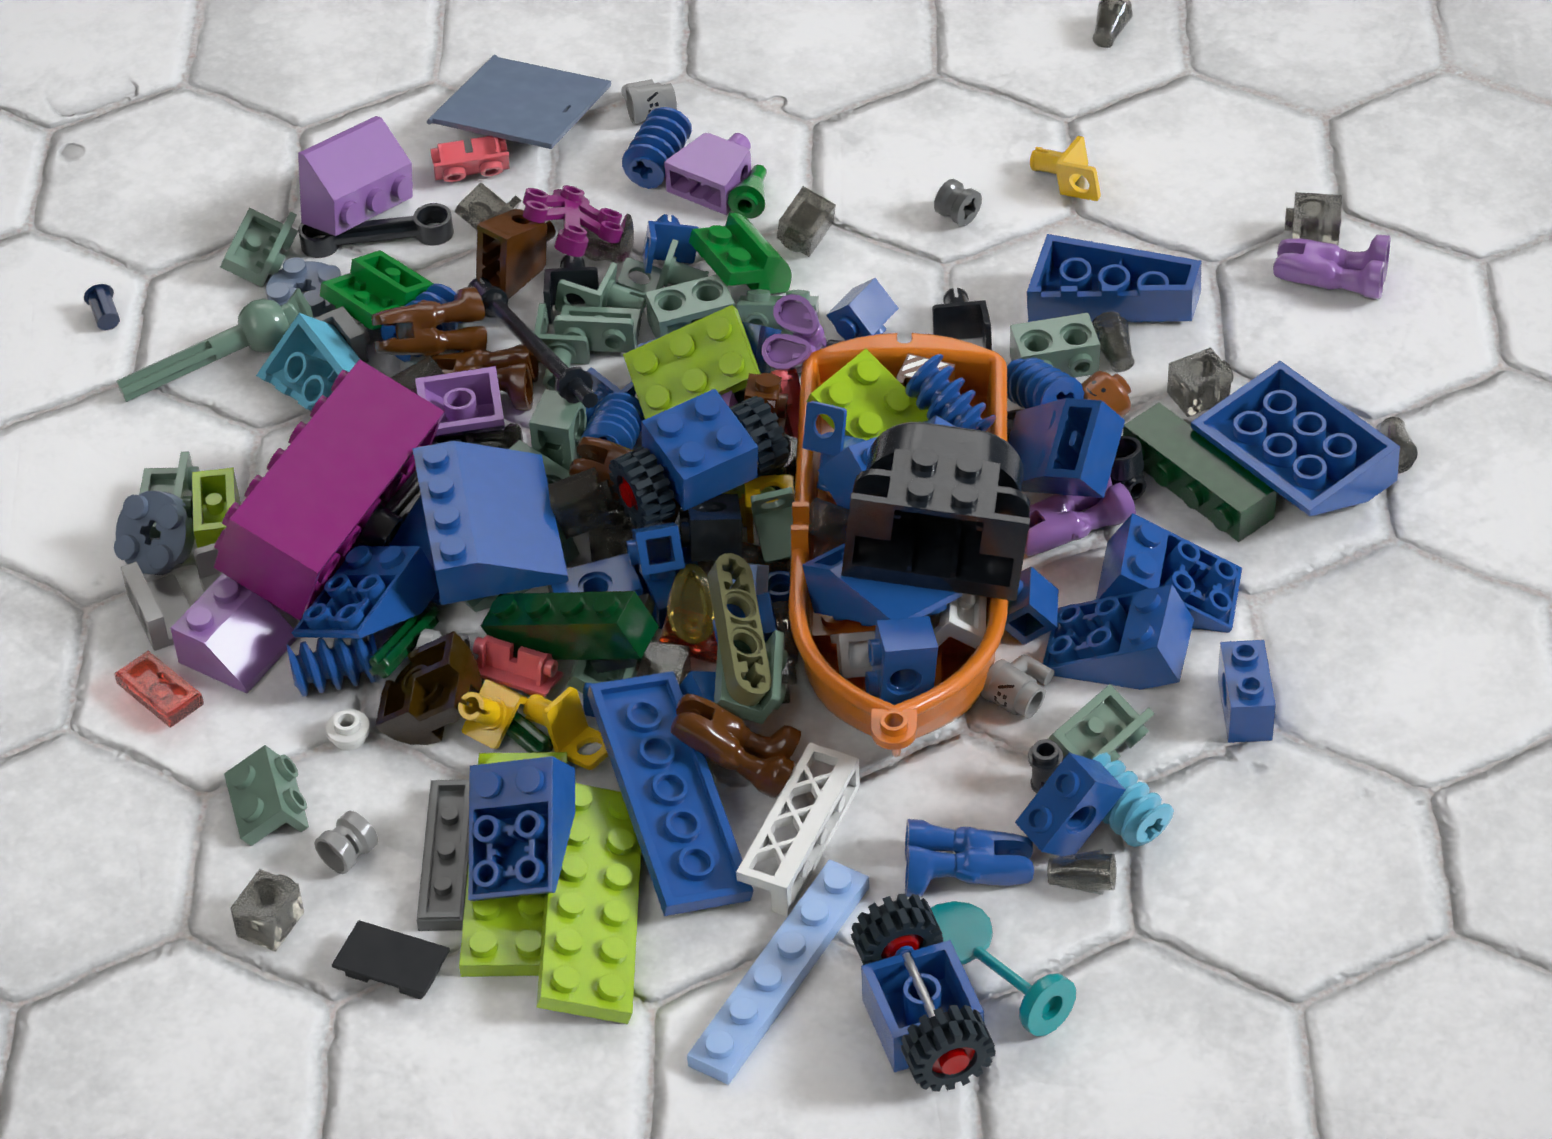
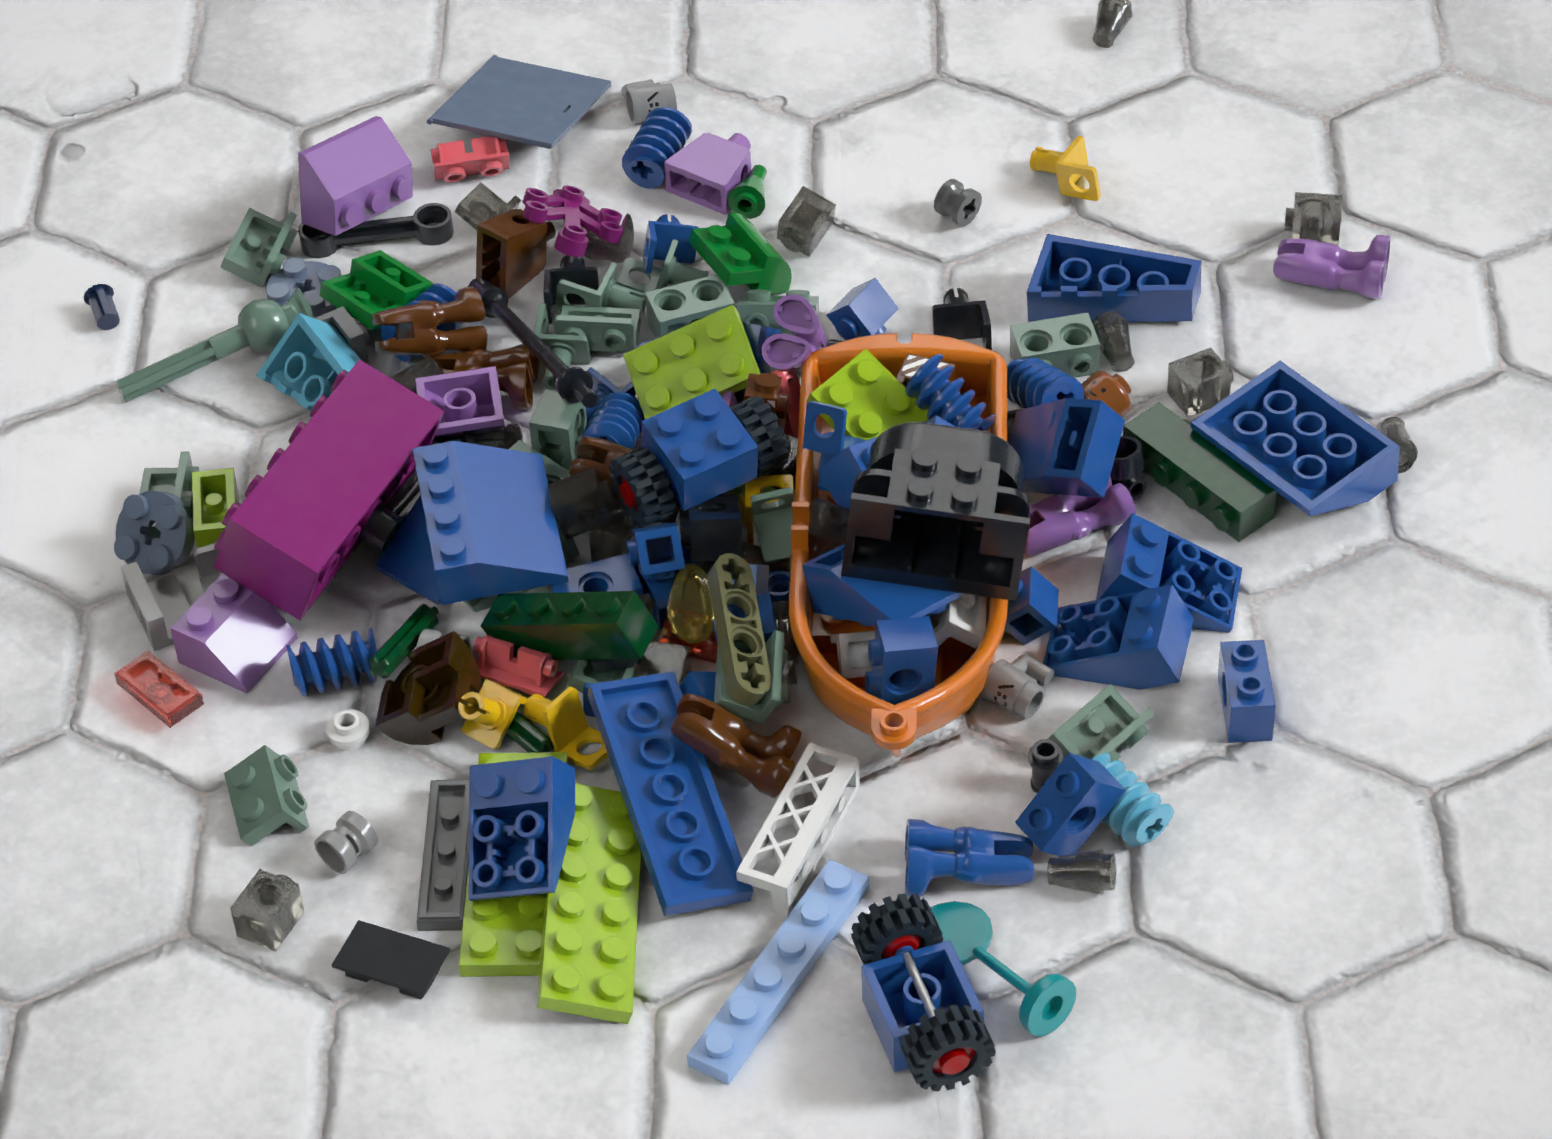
blue slope [292,546,438,639] -> none

